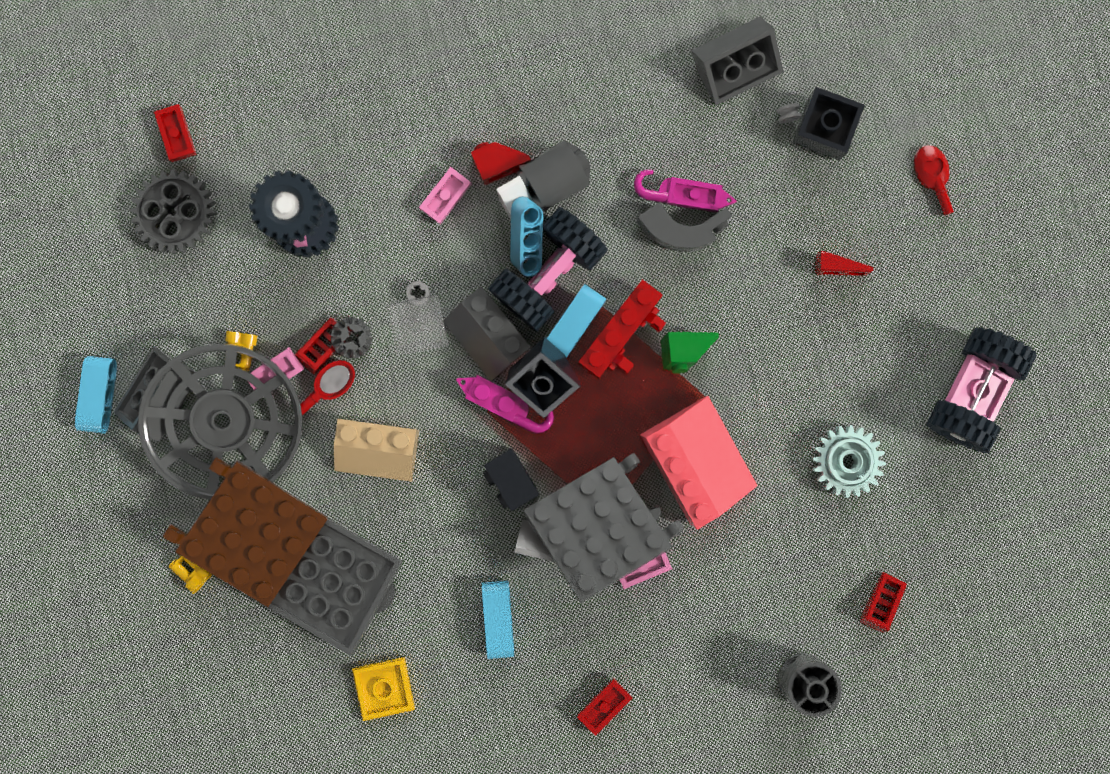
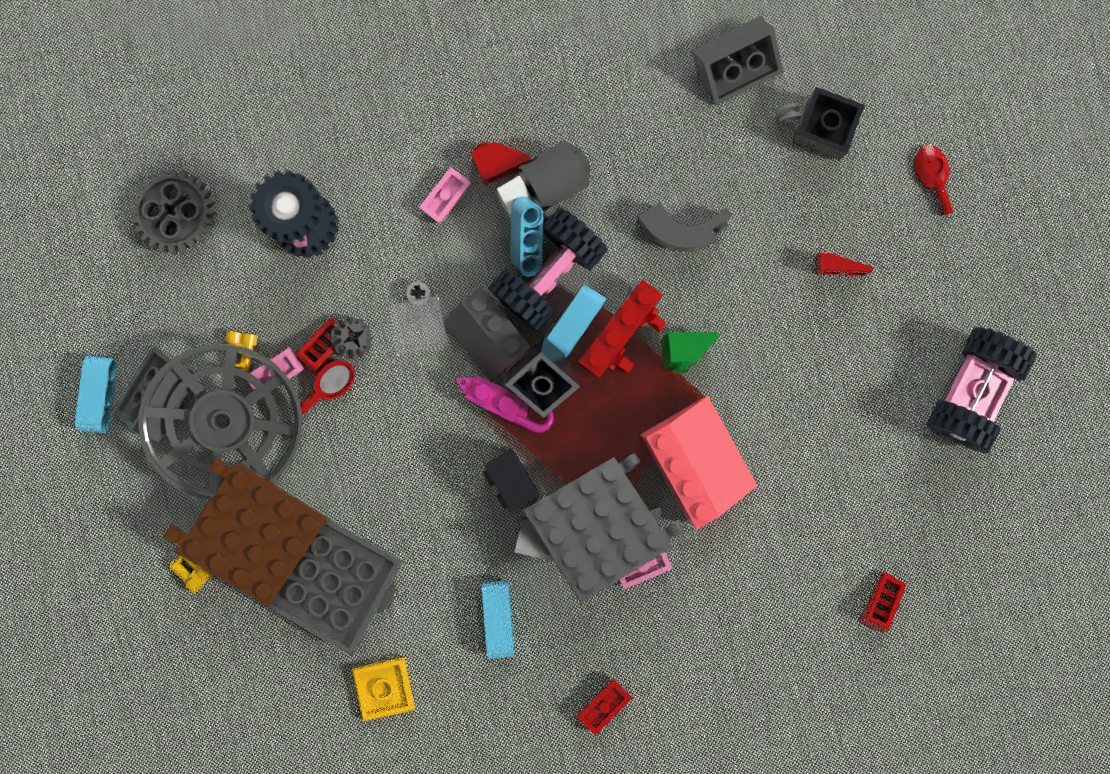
red plate [154,104,197,163] -> none
tan slope [334,419,420,482] -> none
dark pink plate [634,169,736,213] -> none
dark grey cylinder [777,652,842,717] -> none
light aqua gear [811,425,886,498] -> none

